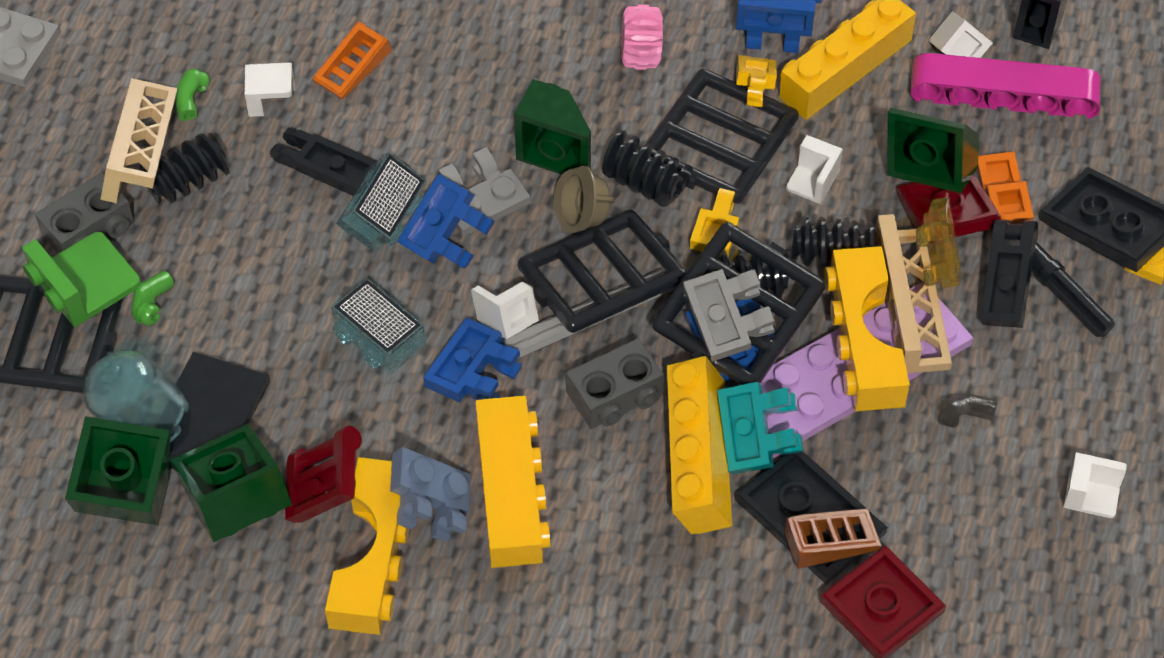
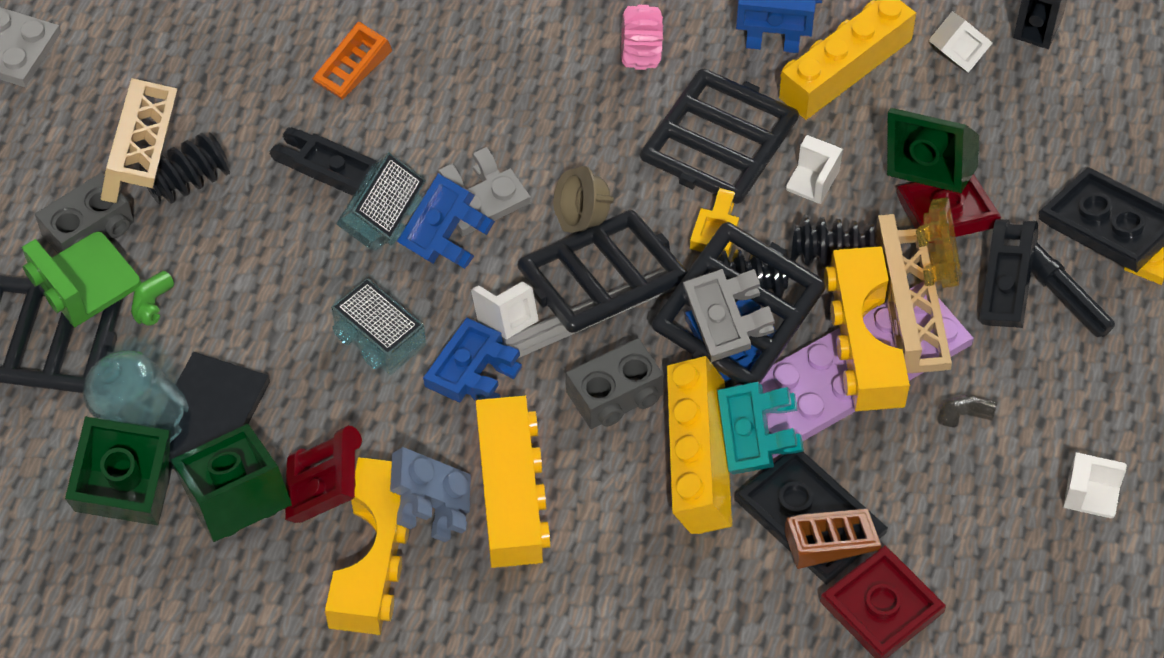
bright green arm [175,68,209,121] -> none
white panel [245,63,295,117] -> none
dark green slope [514,79,591,175] -> none
black piece [602,130,693,207] -> none
yellow plate [736,55,777,107] -> none
dark pink beam [911,53,1101,119] -> none
orange slope [976,151,1034,223] -> none

